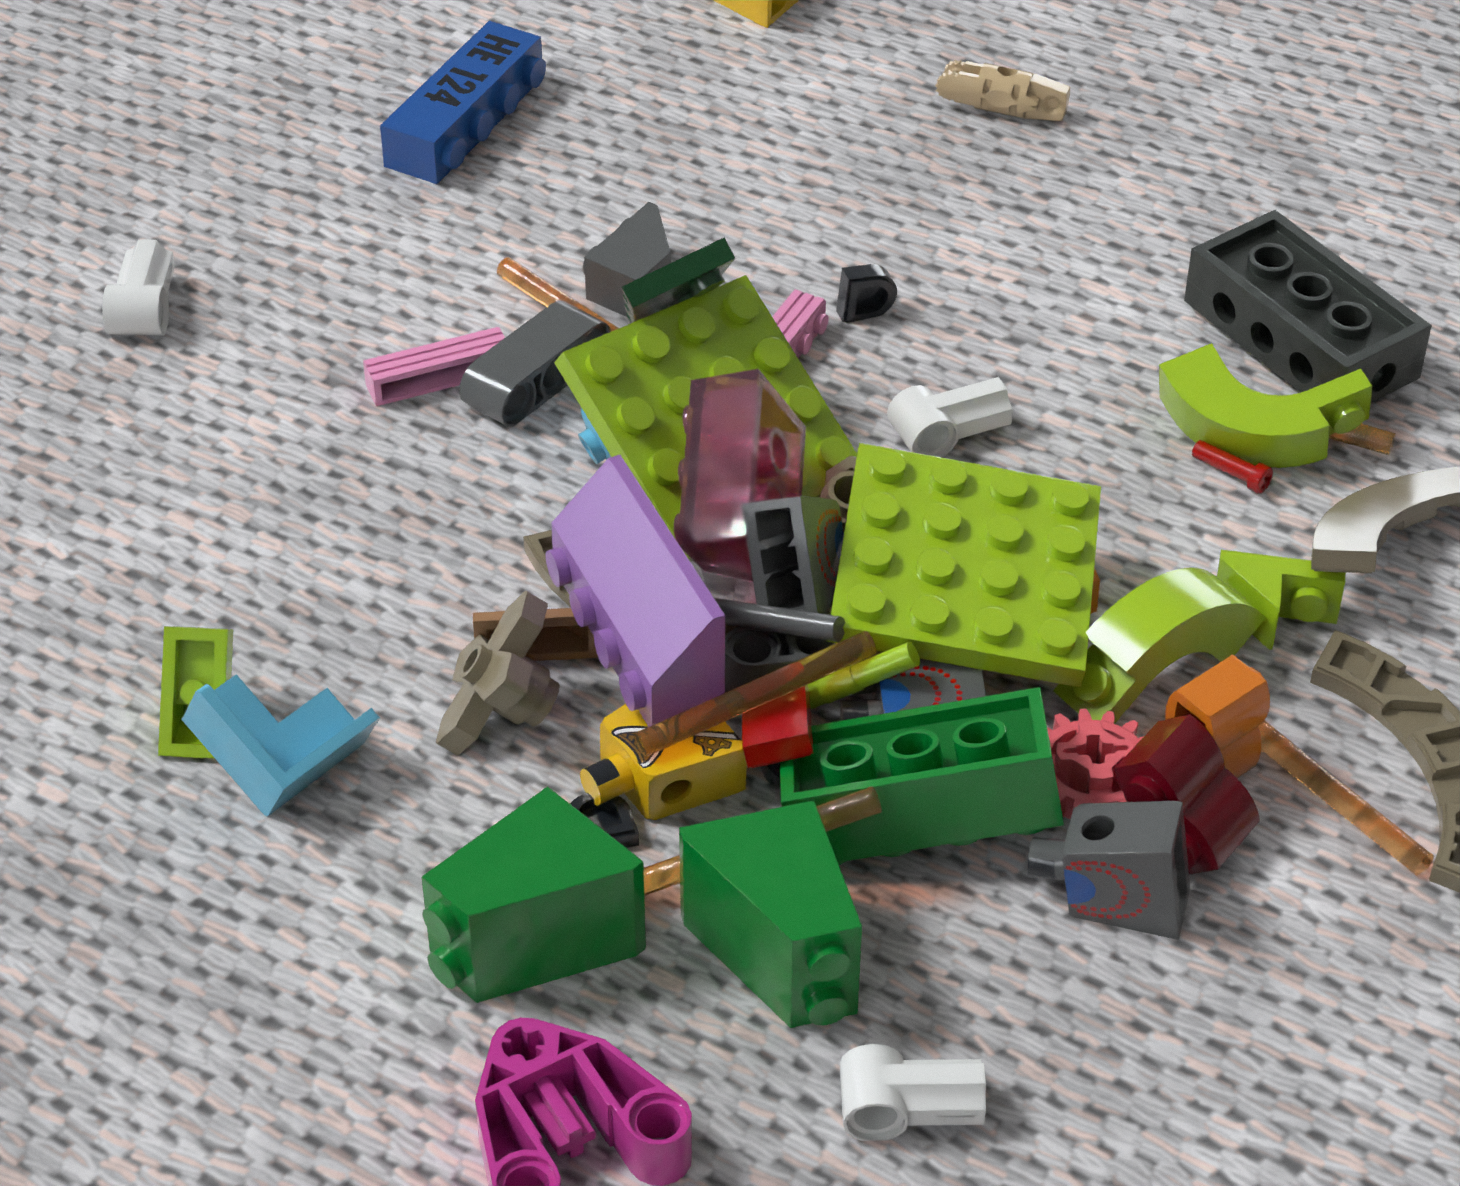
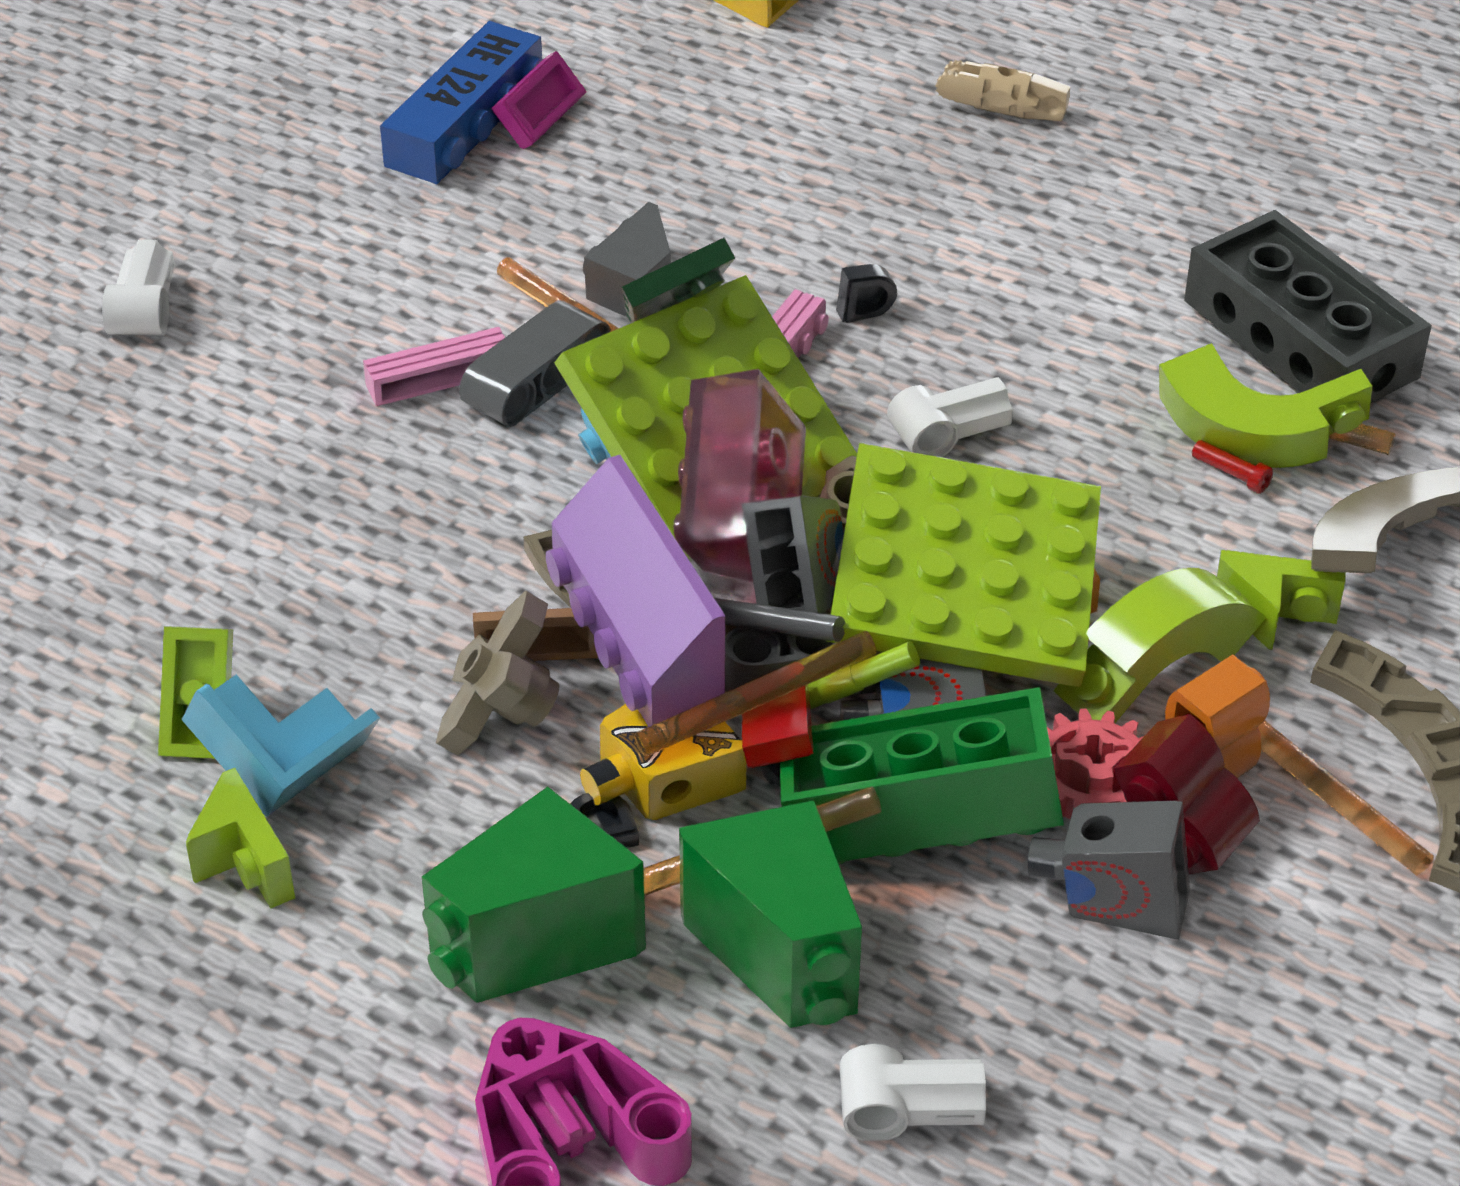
none -> lime slope [186,768,295,909]
none -> dark pink tile [491,51,587,149]

